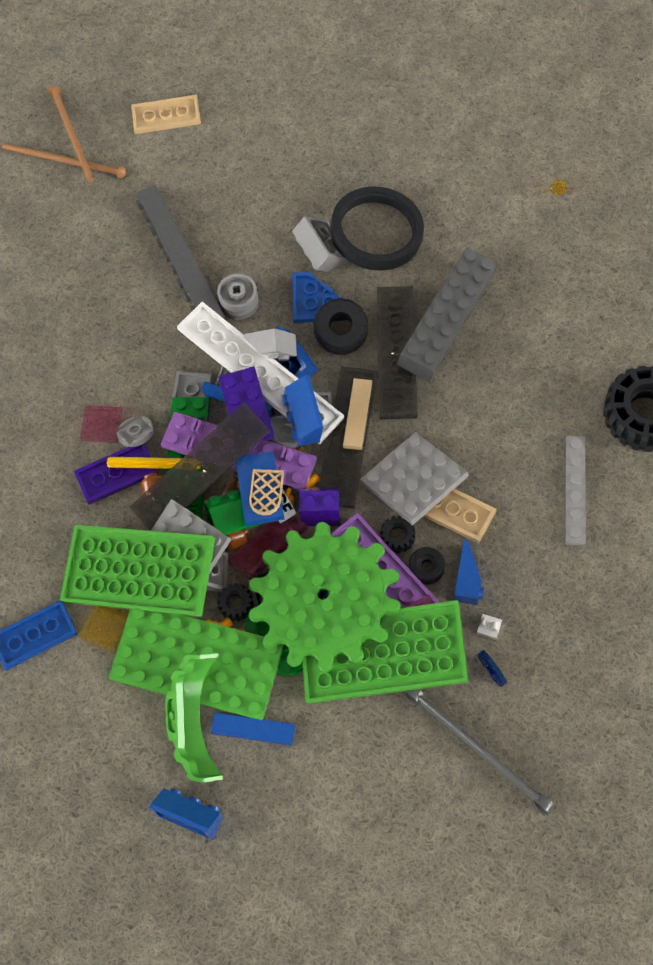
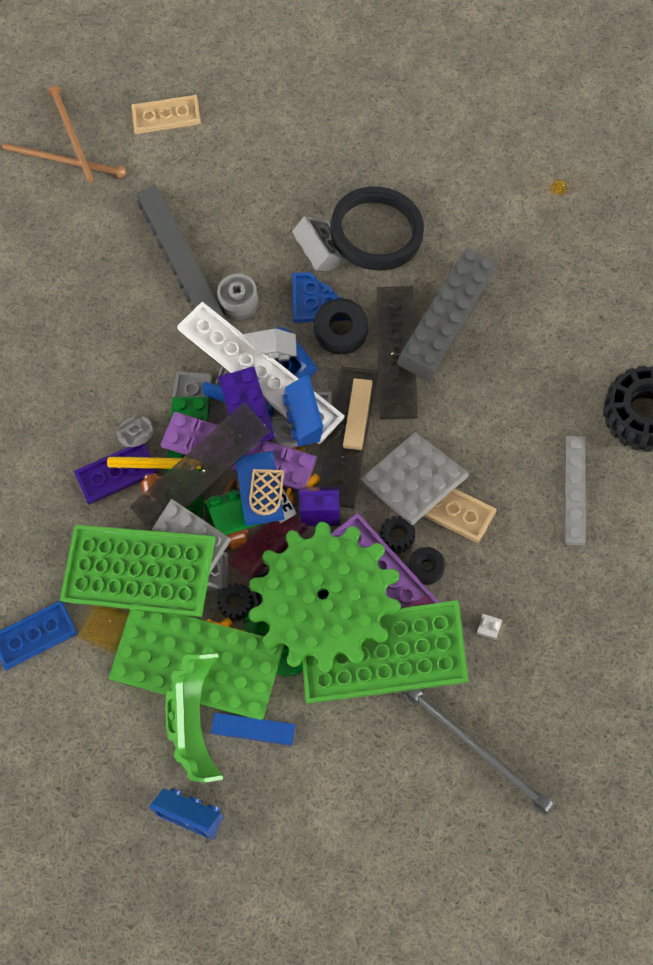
clear pink tile [80,406,123,443] -> none
blue slope [454,540,484,605] -> none
clear blue tile [477,650,507,687] -> none

